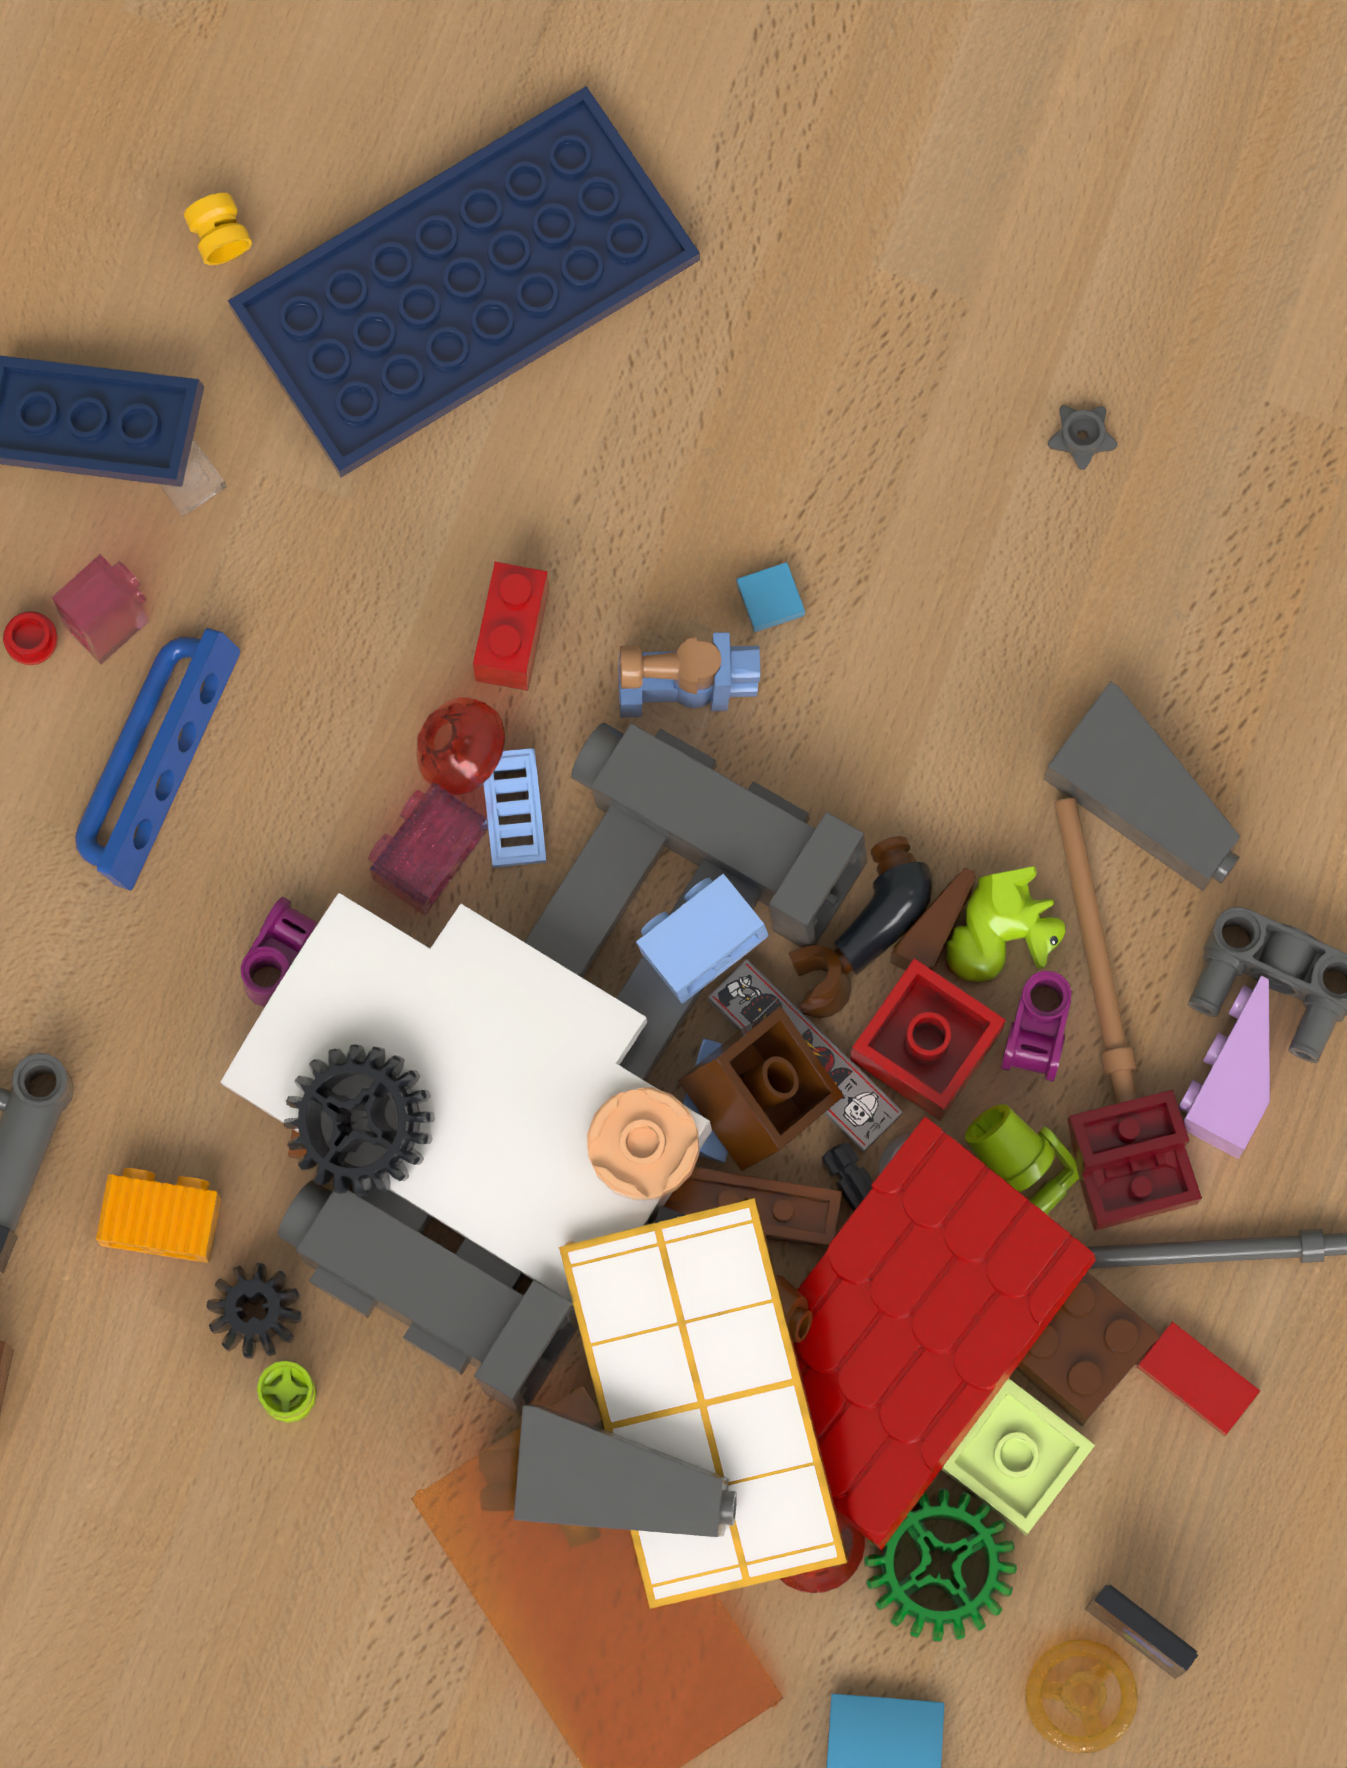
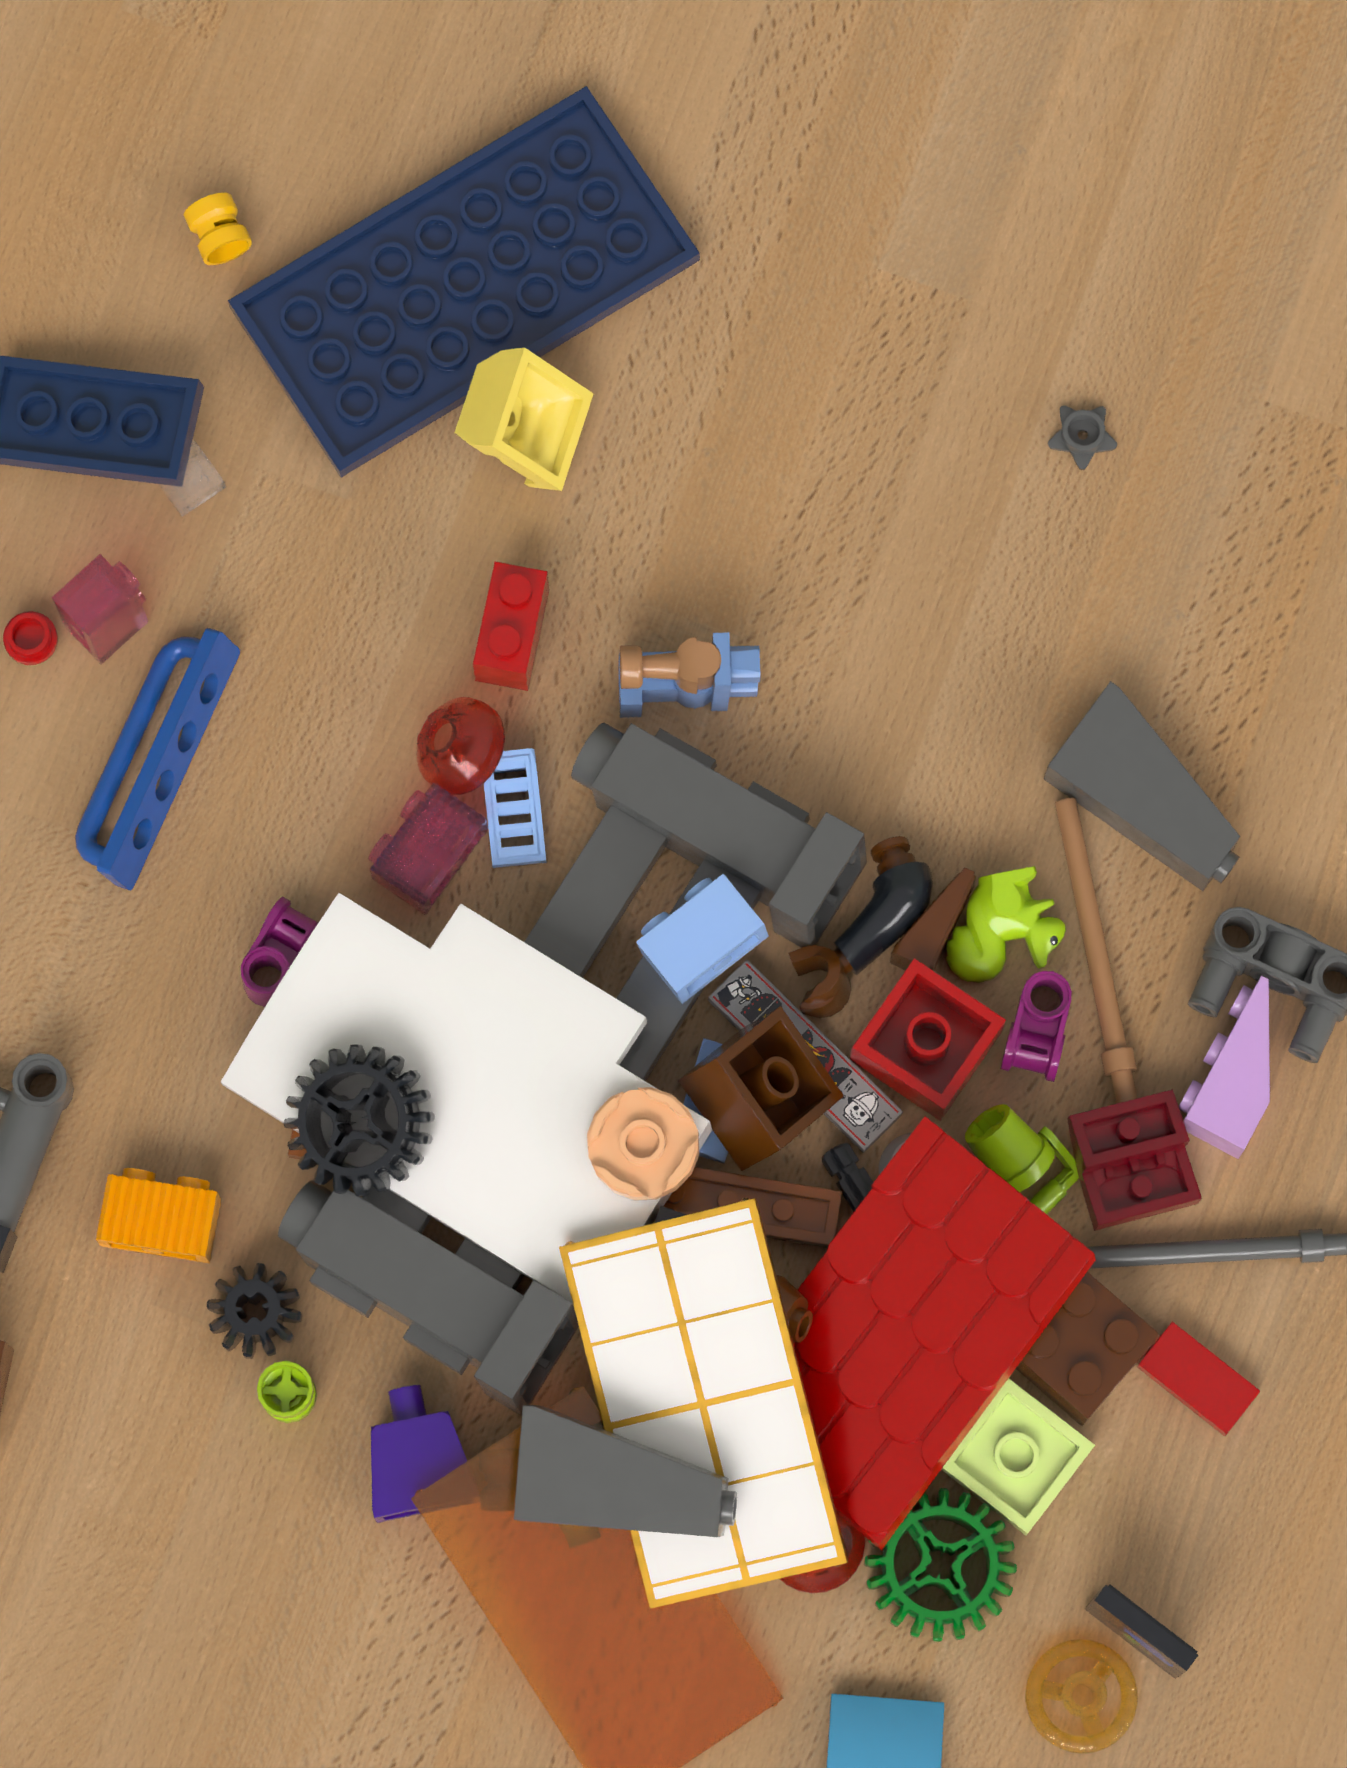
dark azure tile [736,562,805,633] -> none
none -> dark purple torso [371,1385,480,1523]
none -> light yellow brick [454,347,593,491]

